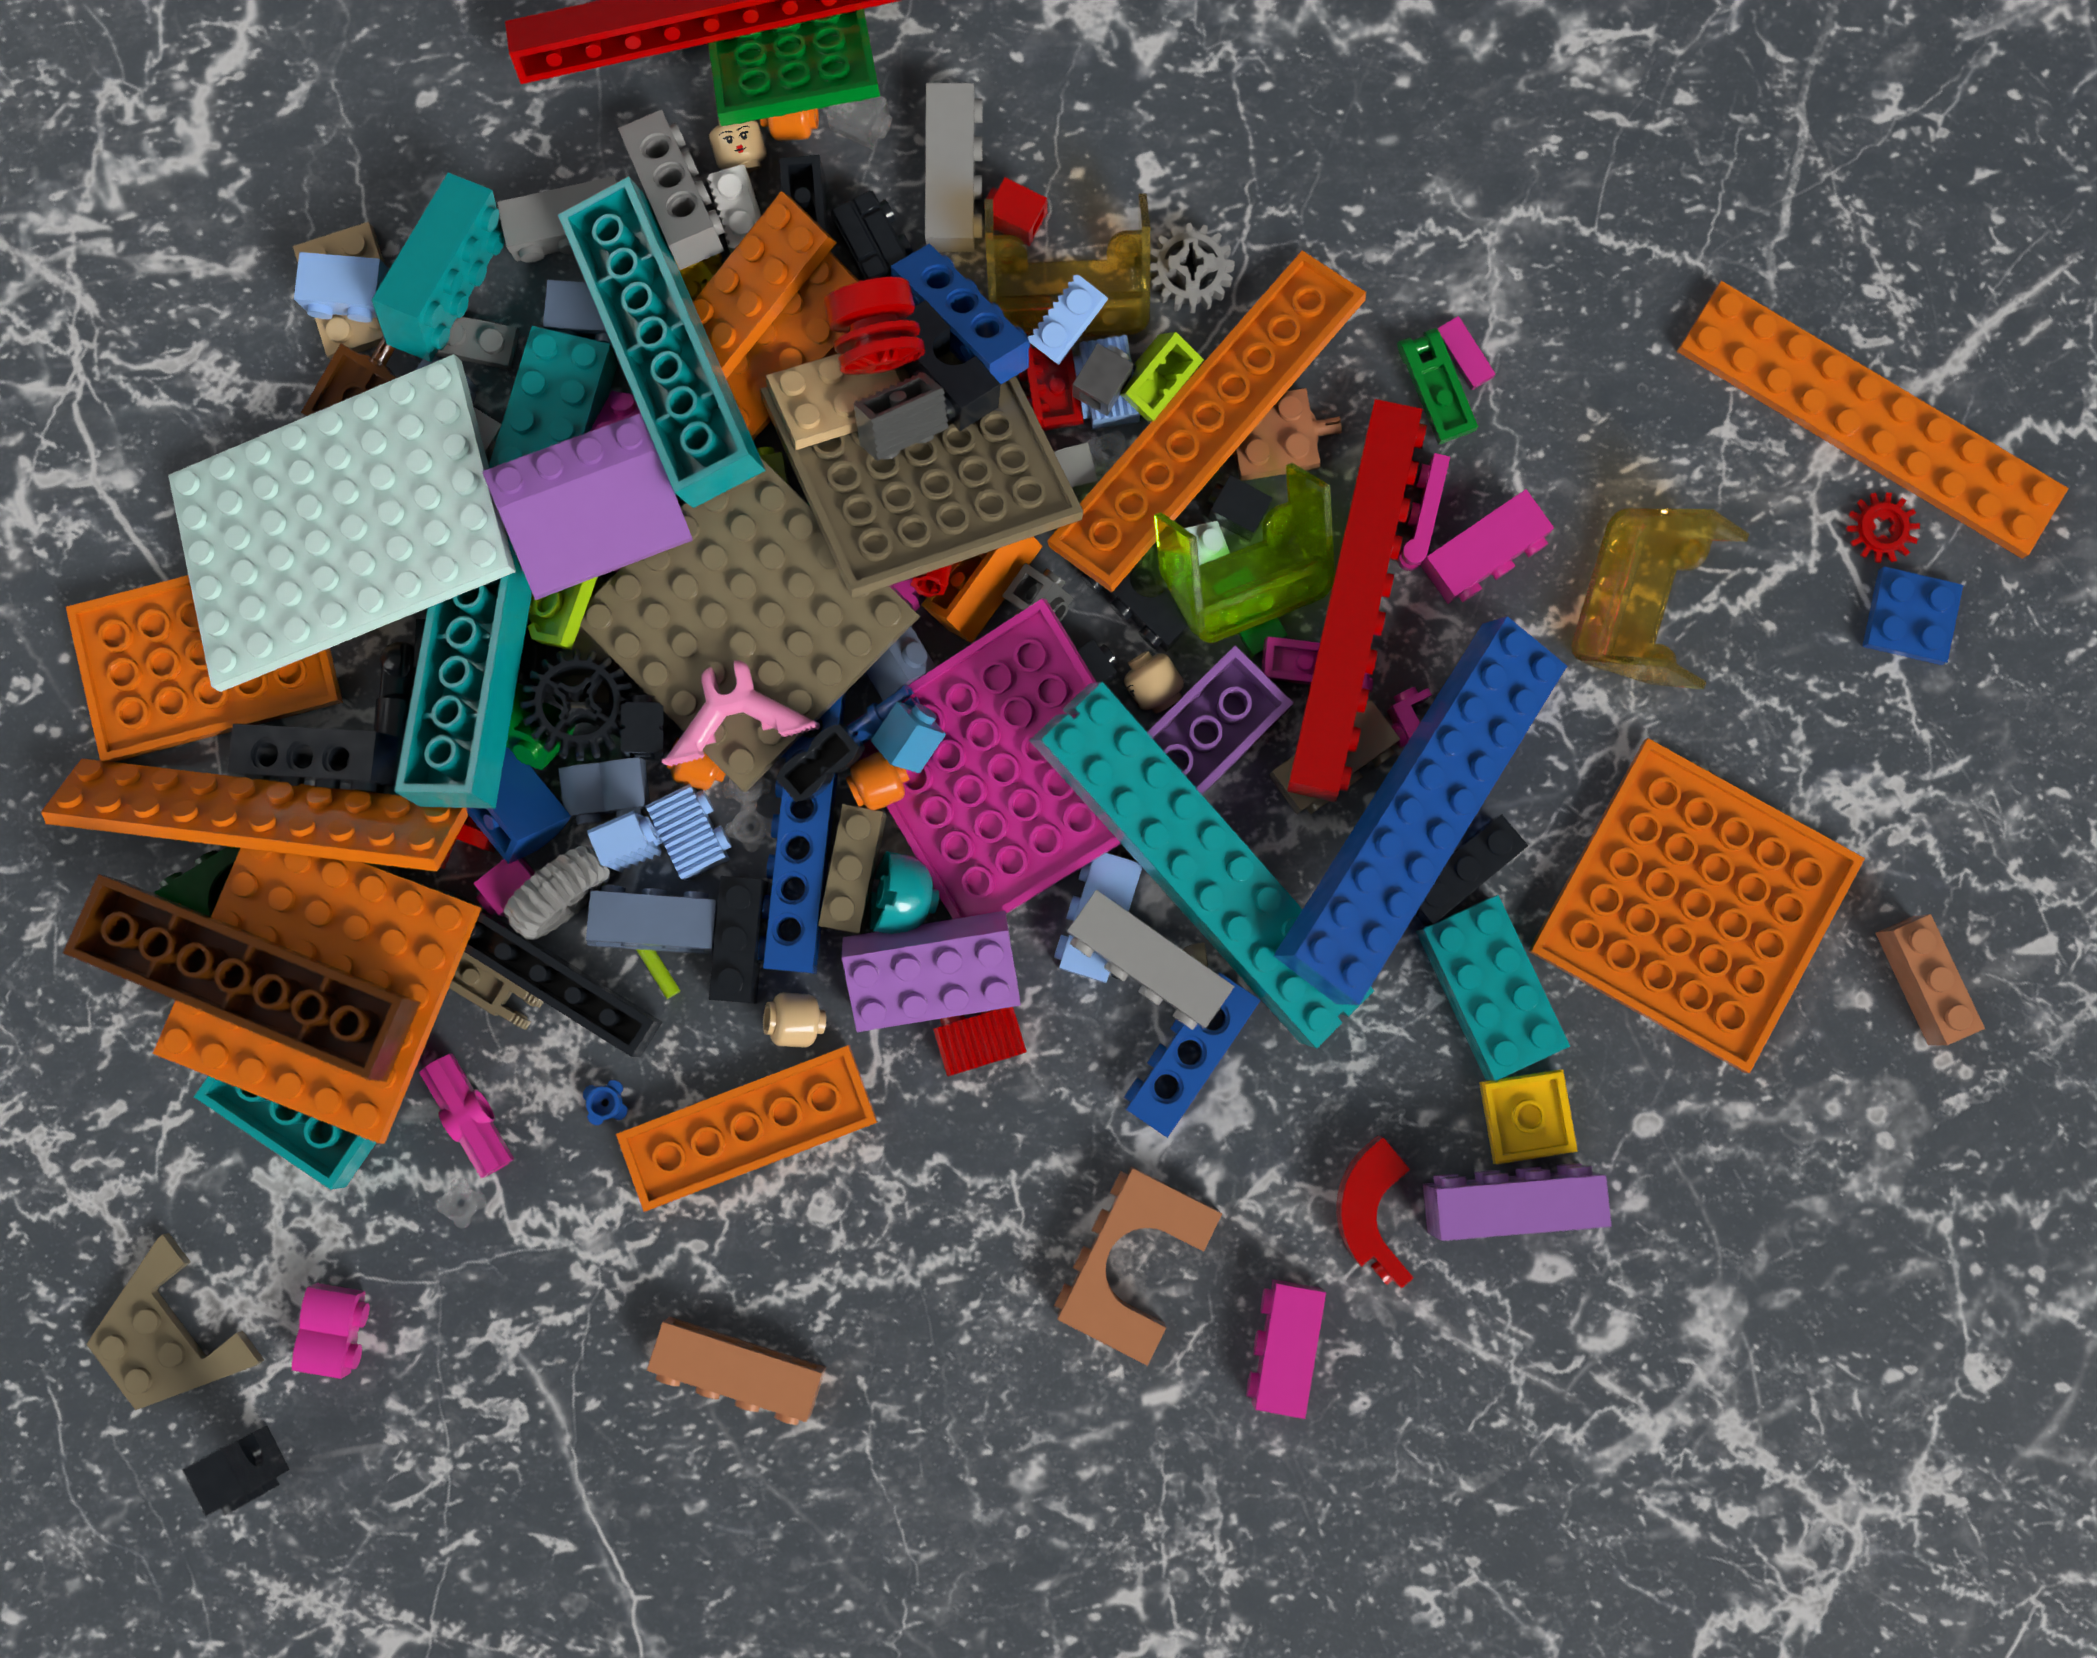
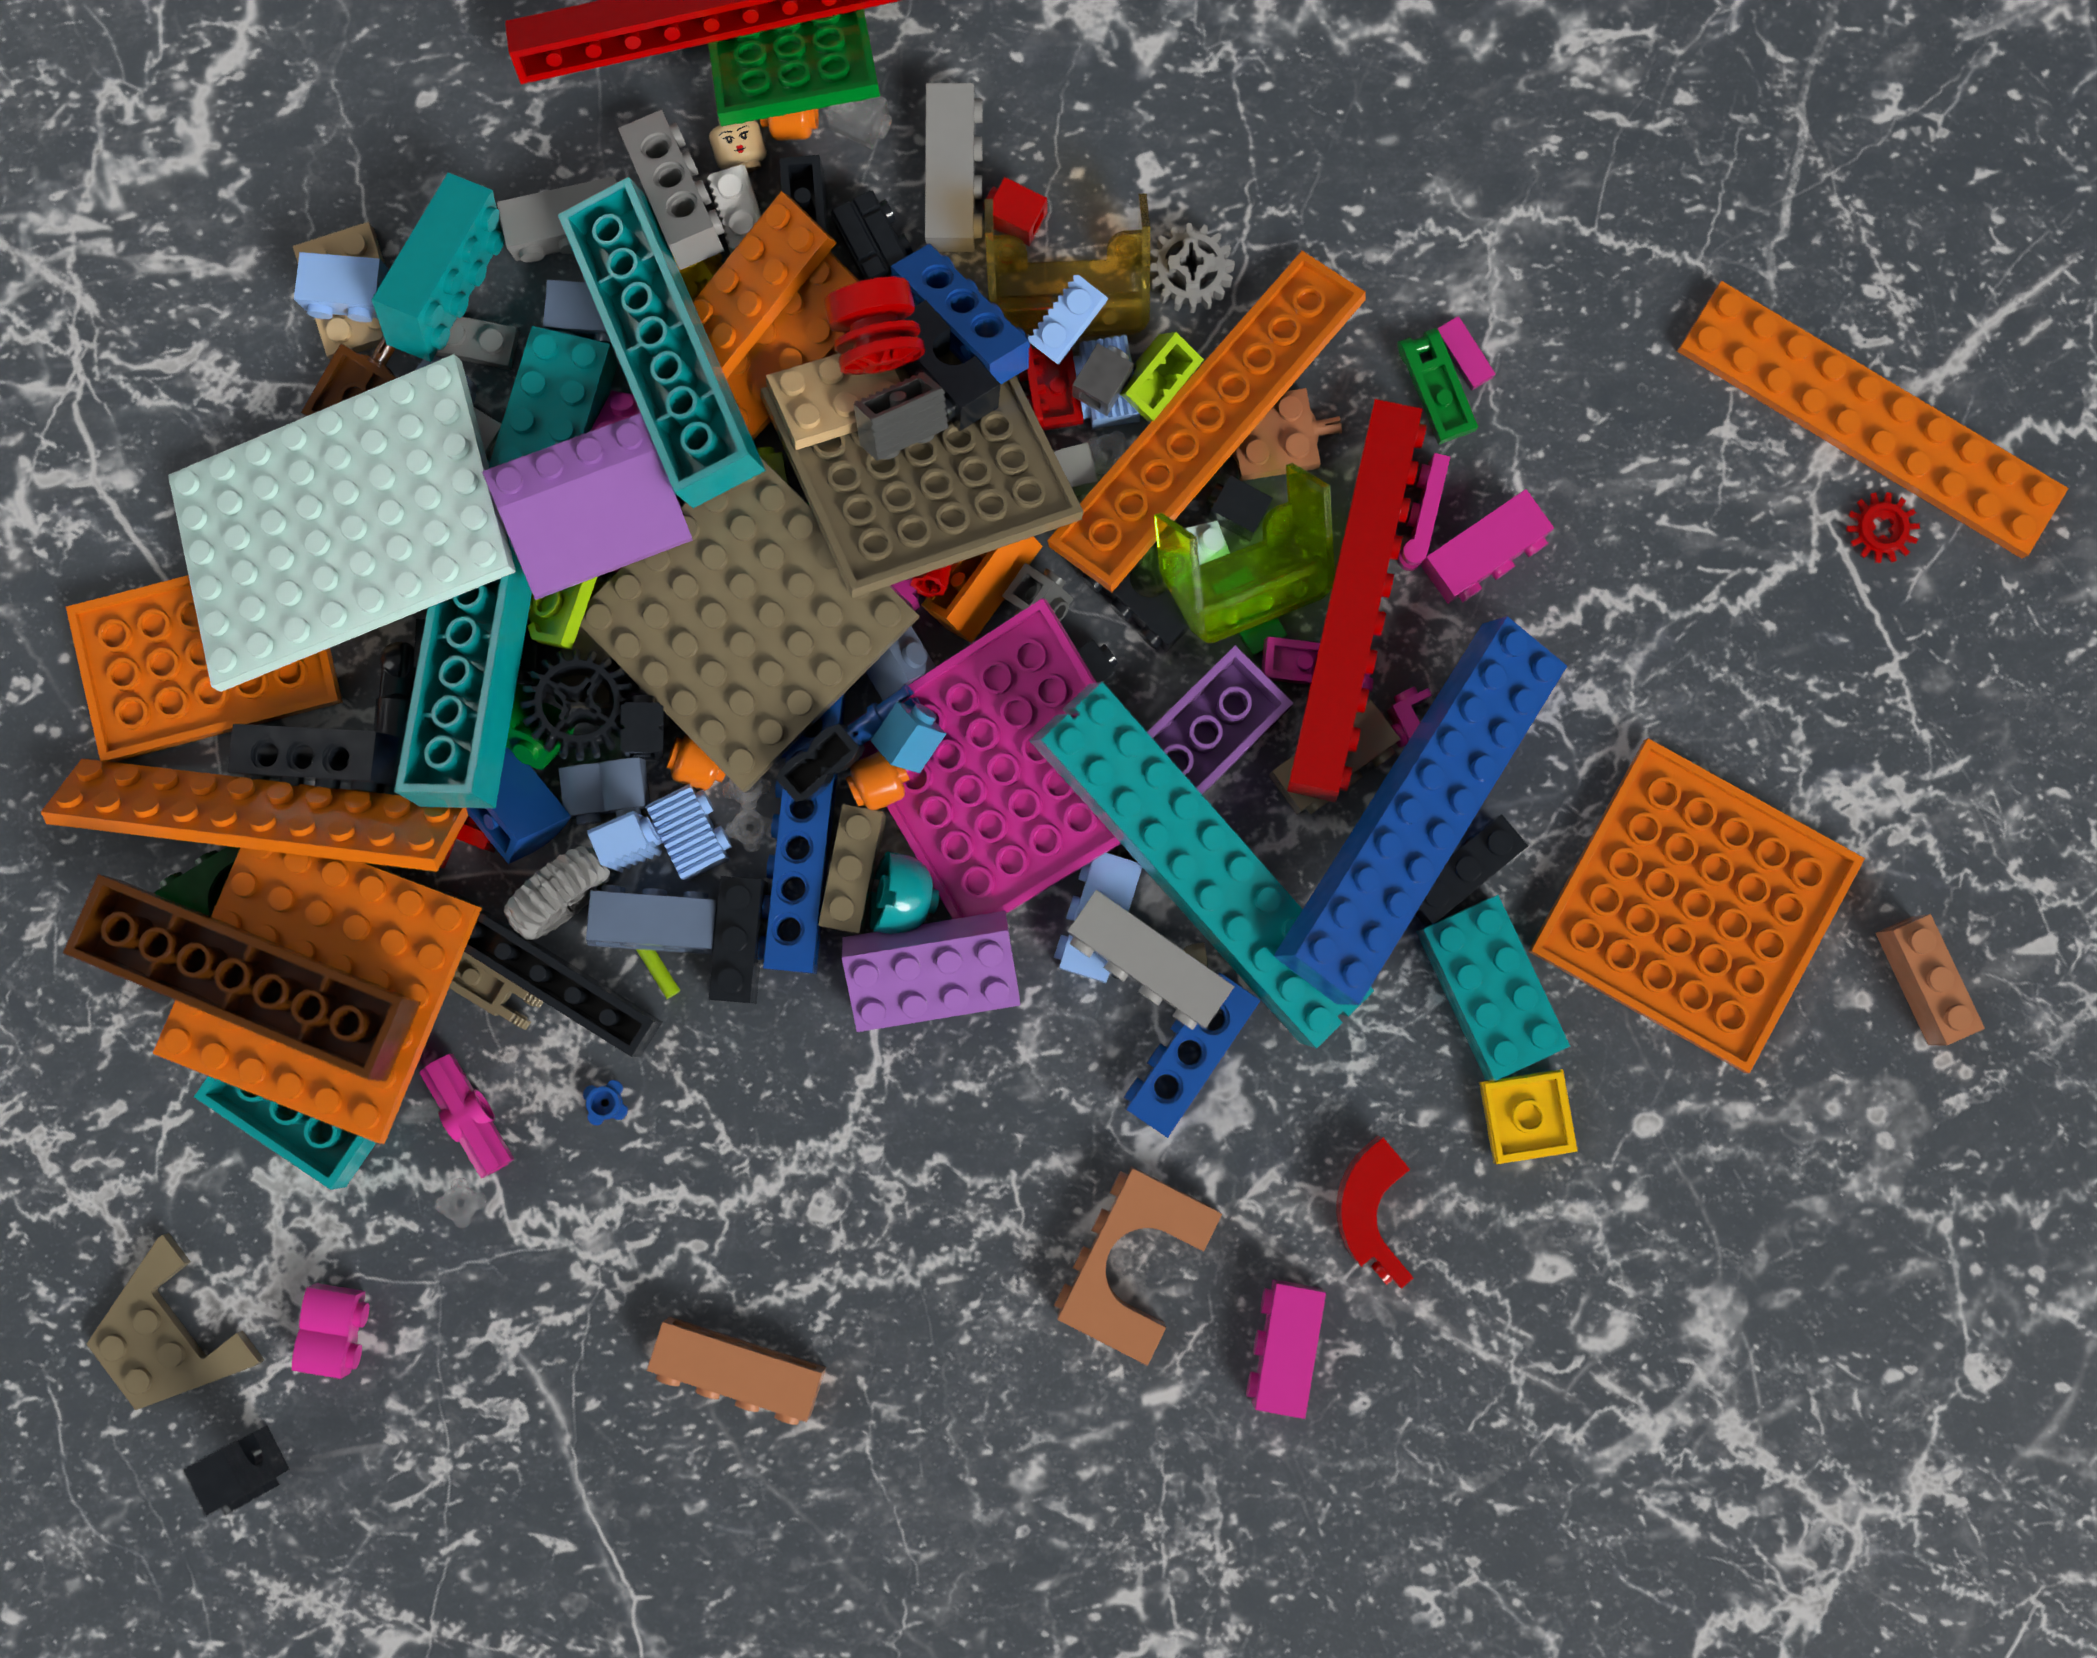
dark pink brick [473,857,535,917] -> none
orange plate [616,1045,878,1212] -> none
bright pink piece [661,660,820,767] -> none
tan head [763,992,826,1048] -> none
red brick [933,1007,1027,1077] -> none
tan head [1124,650,1184,714] -> none
medium lavender brick [1423,1163,1611,1241] -> none
clear yellow windscreen [1571,508,1749,689] -> none
blue plate [1862,566,1963,665] -> none

